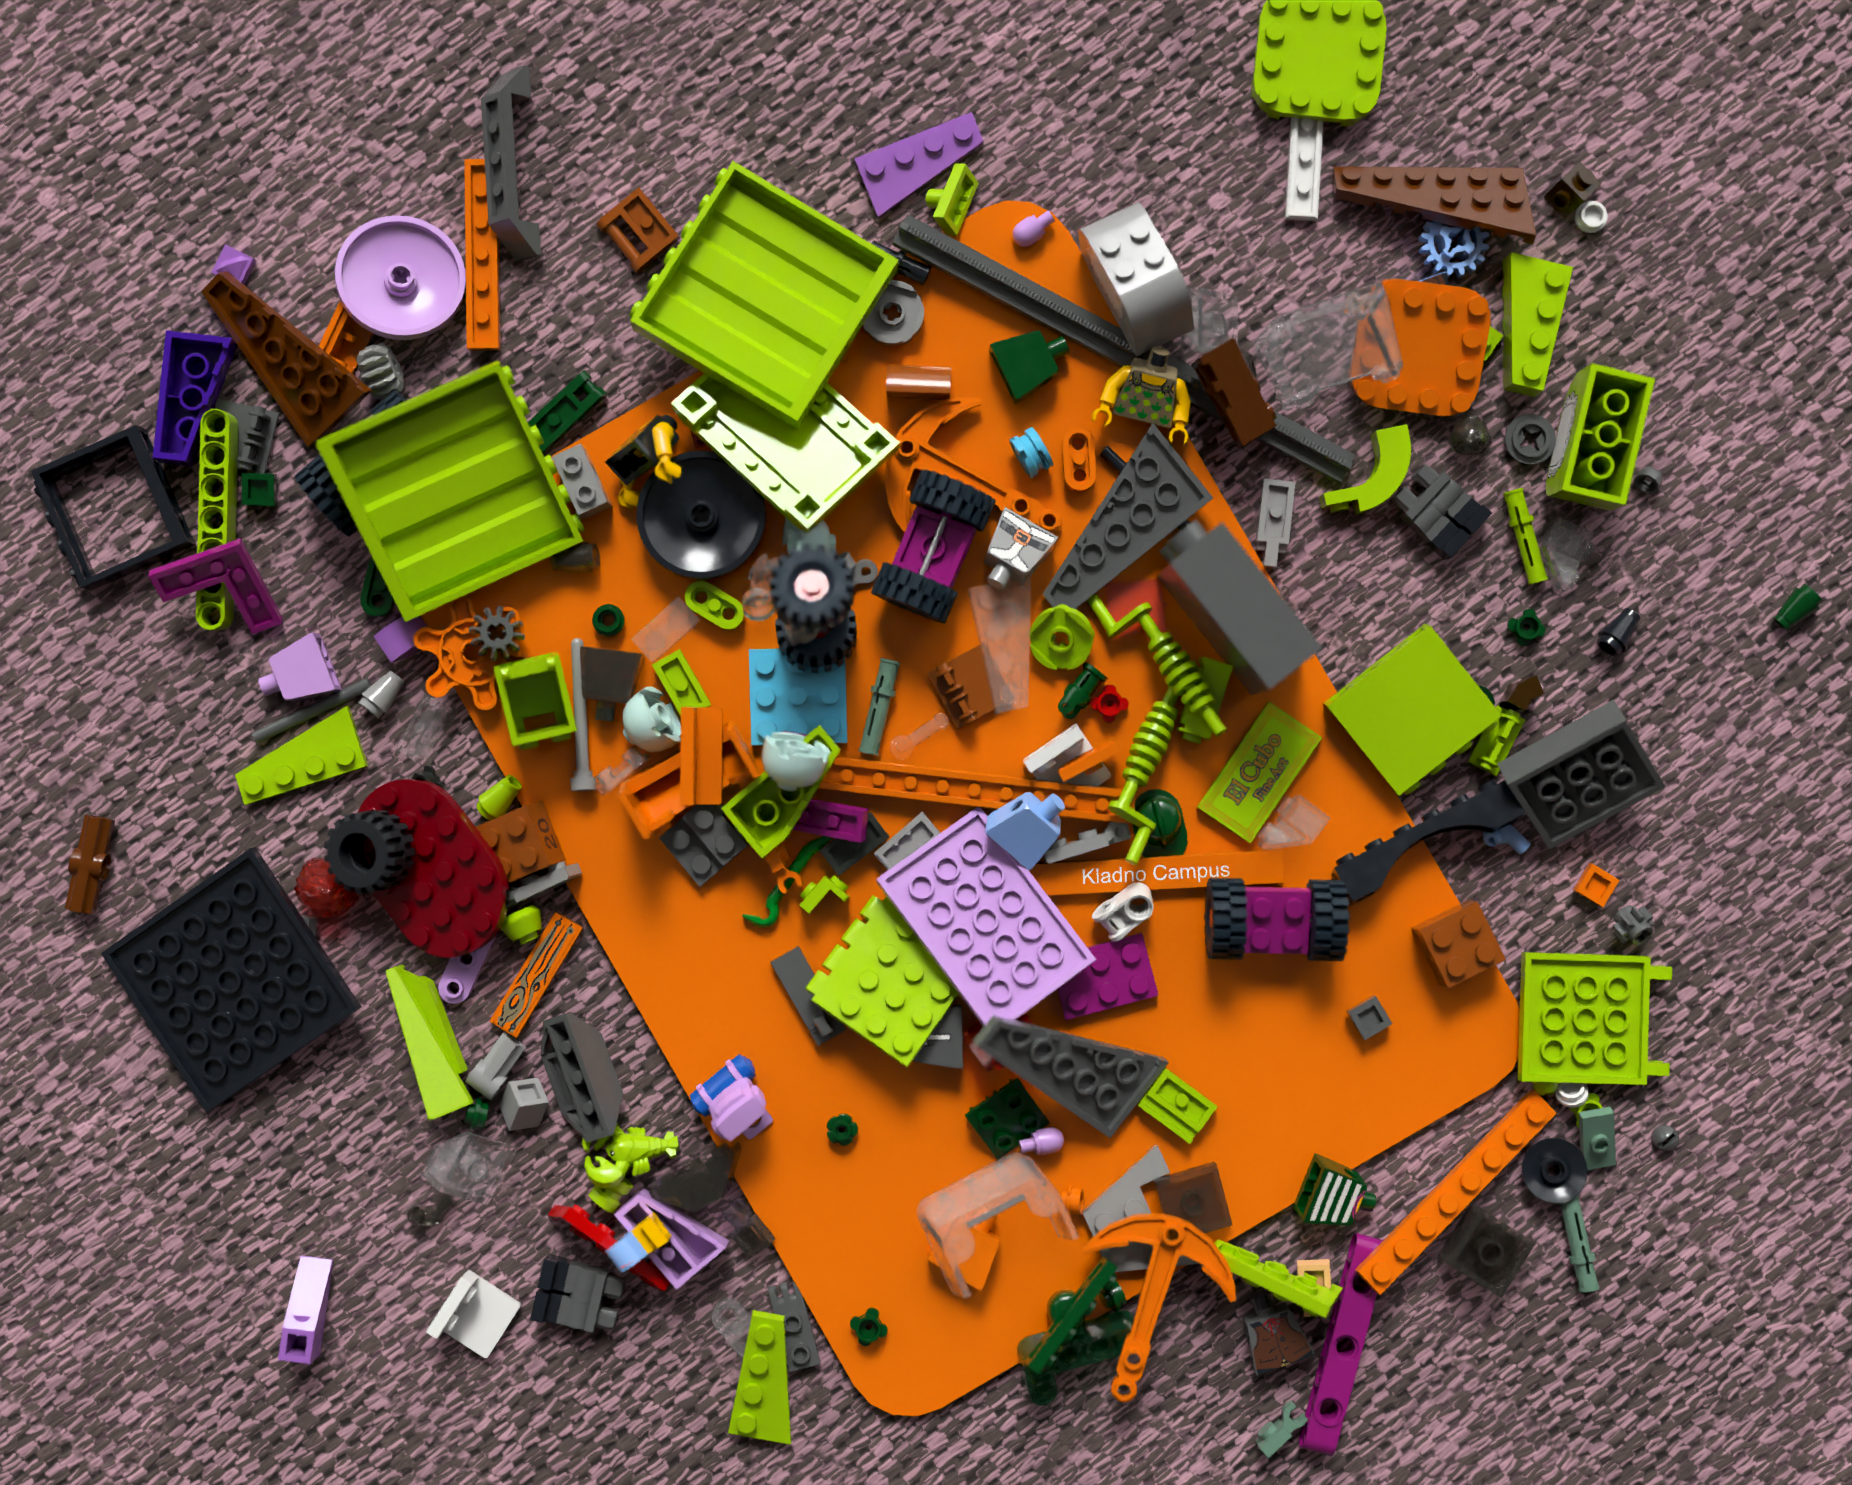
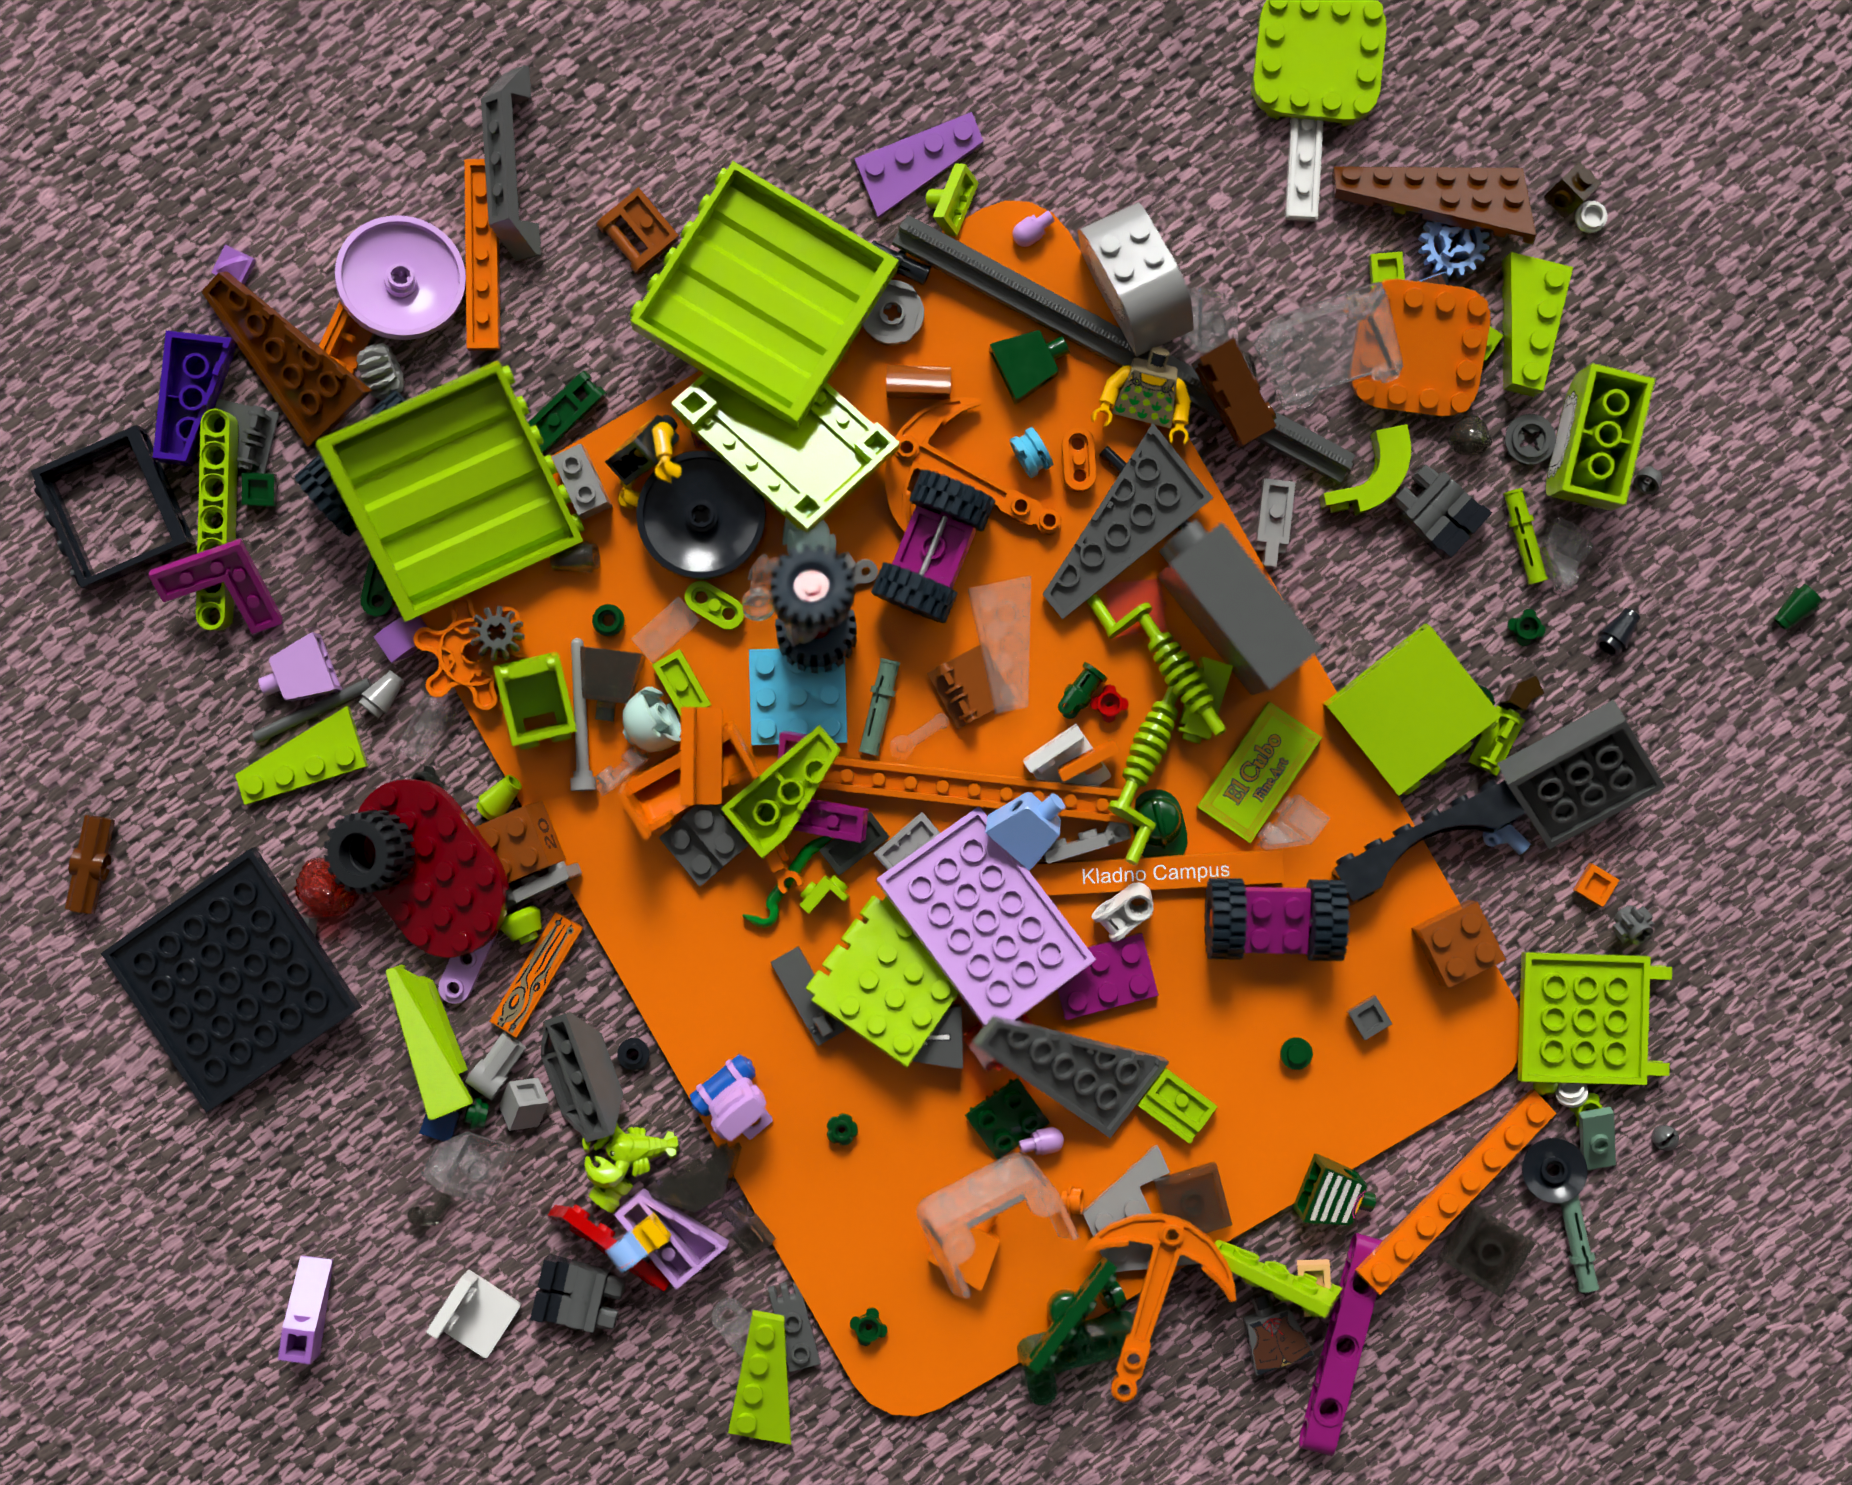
light aqua cylinder [762,732,830,791] -> none
torso [984,507,1058,590] -> none
lime plate [1030,604,1095,670] -> none
sand green plate [1255,1400,1307,1458] -> none
none -> dark blue tile [419,1110,462,1143]
none -> black plate [617,1037,650,1070]
none -> dark green plate [1280,1037,1313,1070]
none -> lime plate [1369,252,1405,287]

